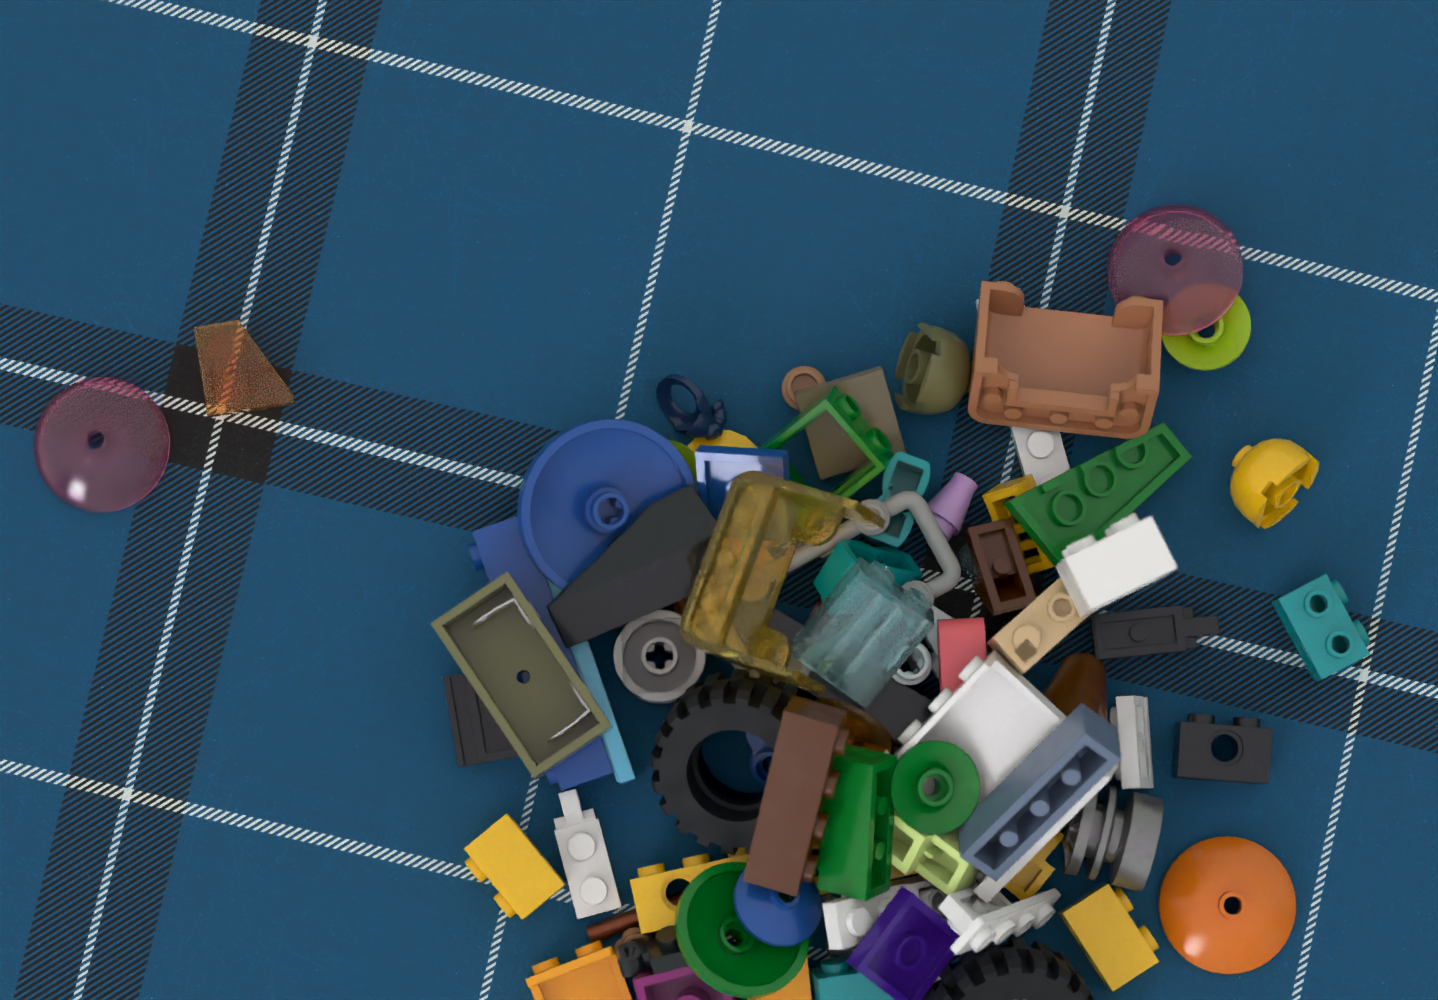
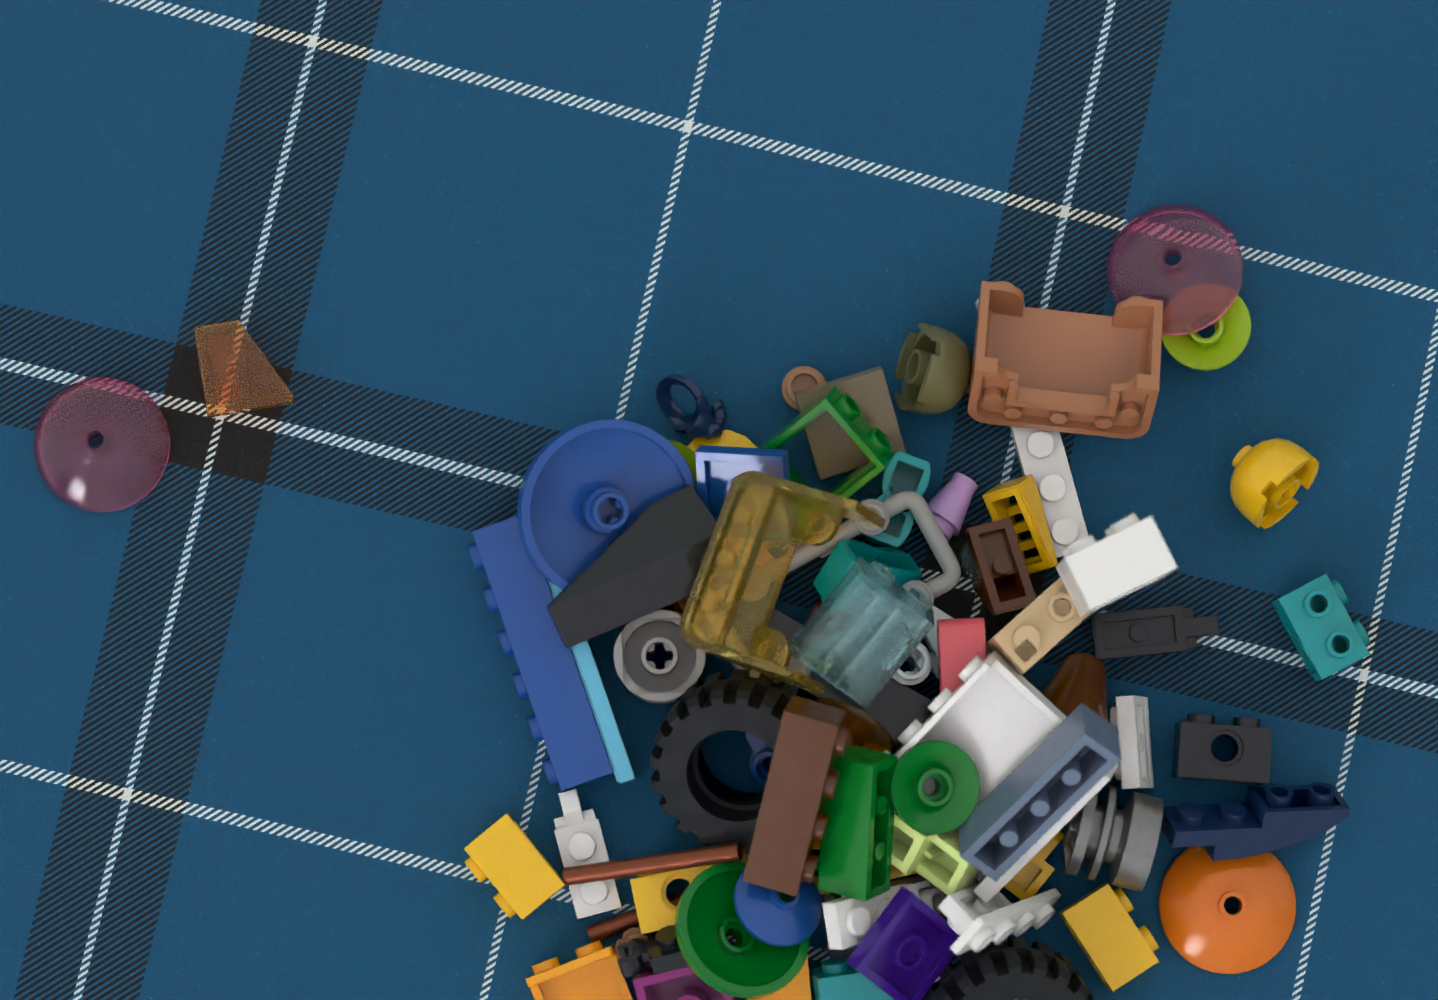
olive piece [430,571,613,779] -> none
black plate [443,673,519,768] -> none
green wing [1003,422,1192,568] -> none
none -> copper bar [562,842,743,886]
none -> dark blue slope [1161,782,1350,861]

